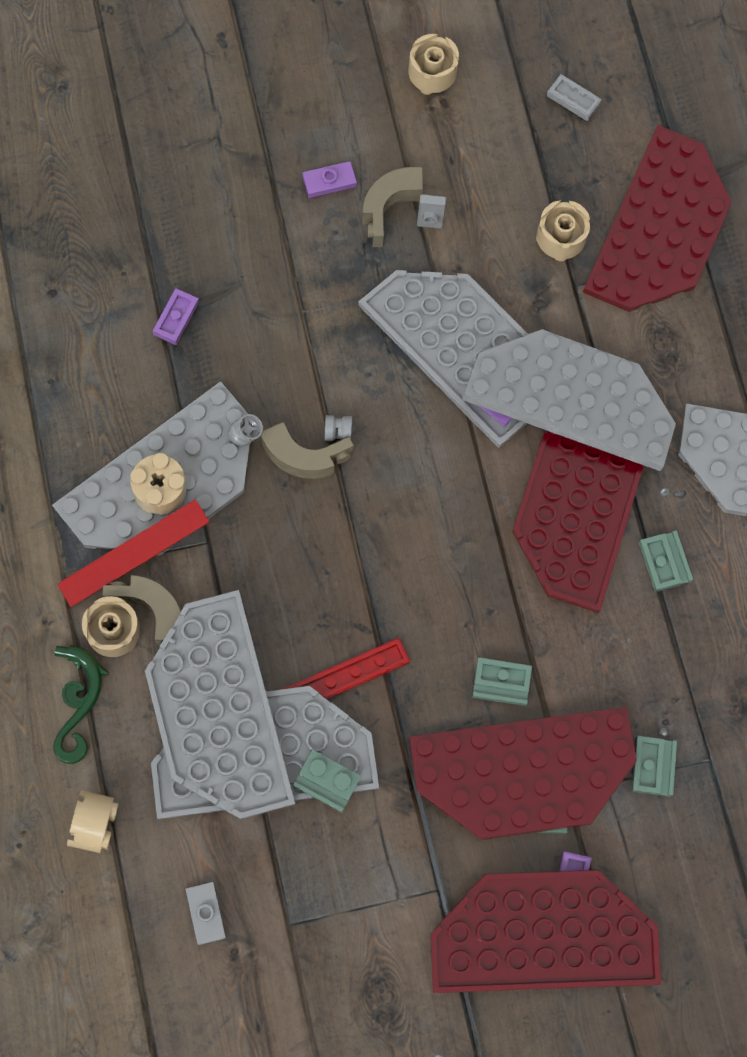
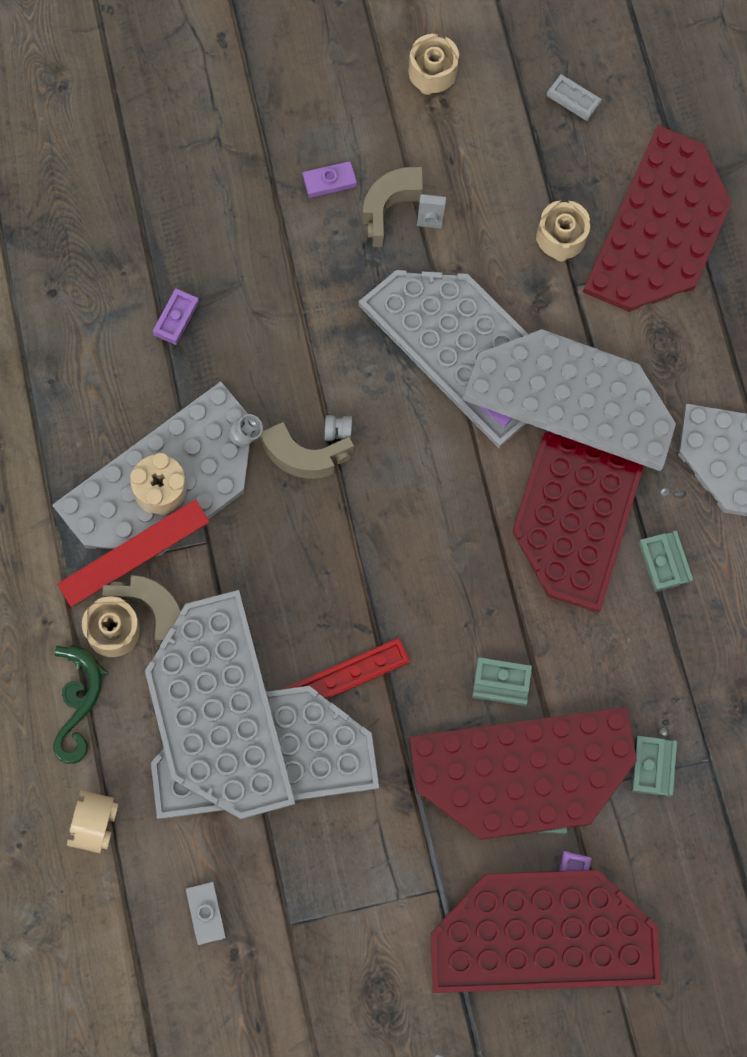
sand green plate [293,749,361,813] -> none

